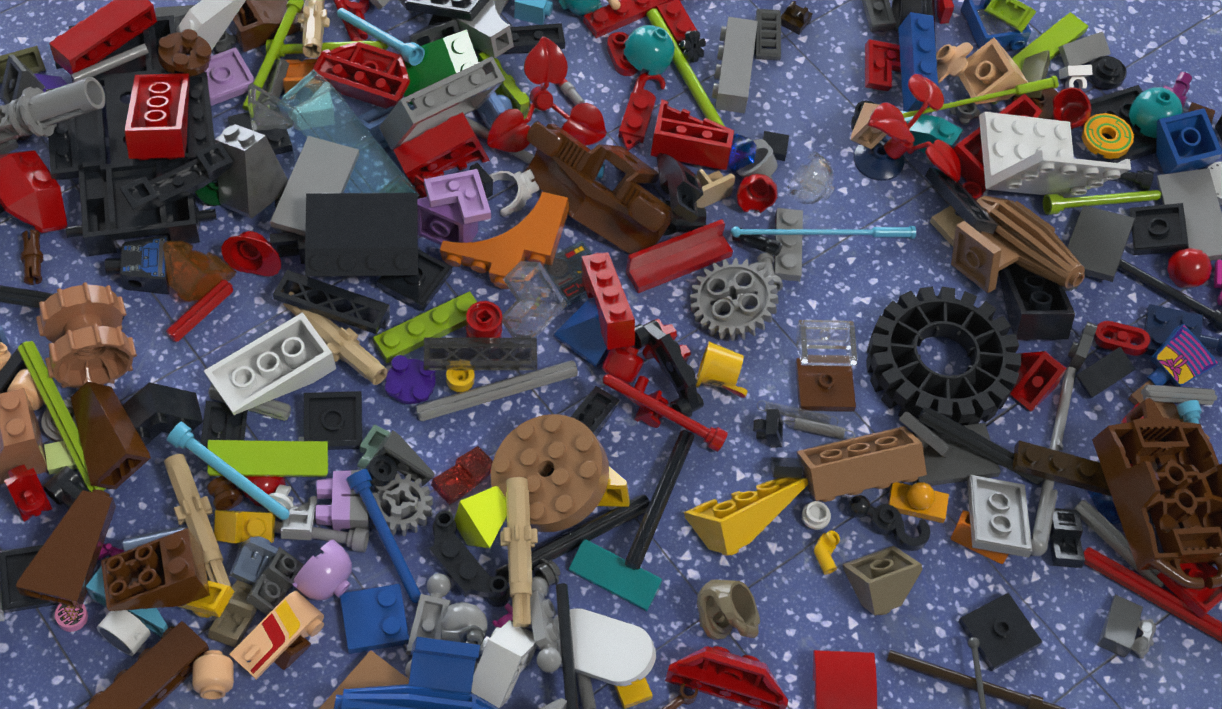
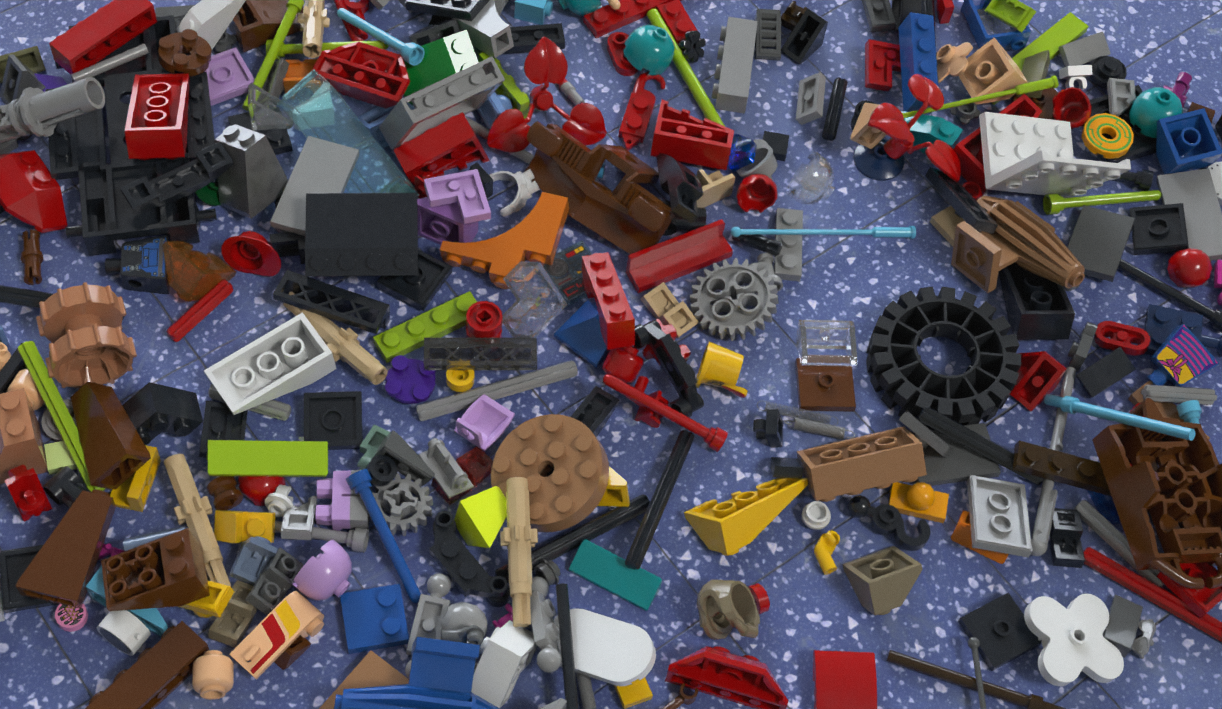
medium azure piece [167,422,290,520] -> none
none -> yellow panel [110,445,161,512]
none -> light grey hinge [418,438,474,498]
none -> lavender piece [454,394,515,451]
none -> tan slope [640,282,699,338]
none -> red tile [748,583,770,614]
none -> black slope [781,8,828,64]
none -> light grey plate [796,72,826,125]
none -> black axle [822,77,848,141]
none -> white plant [1024,594,1124,686]
none -> medium azure bar [1044,394,1195,441]
none -> light grey tile [1107,78,1136,116]

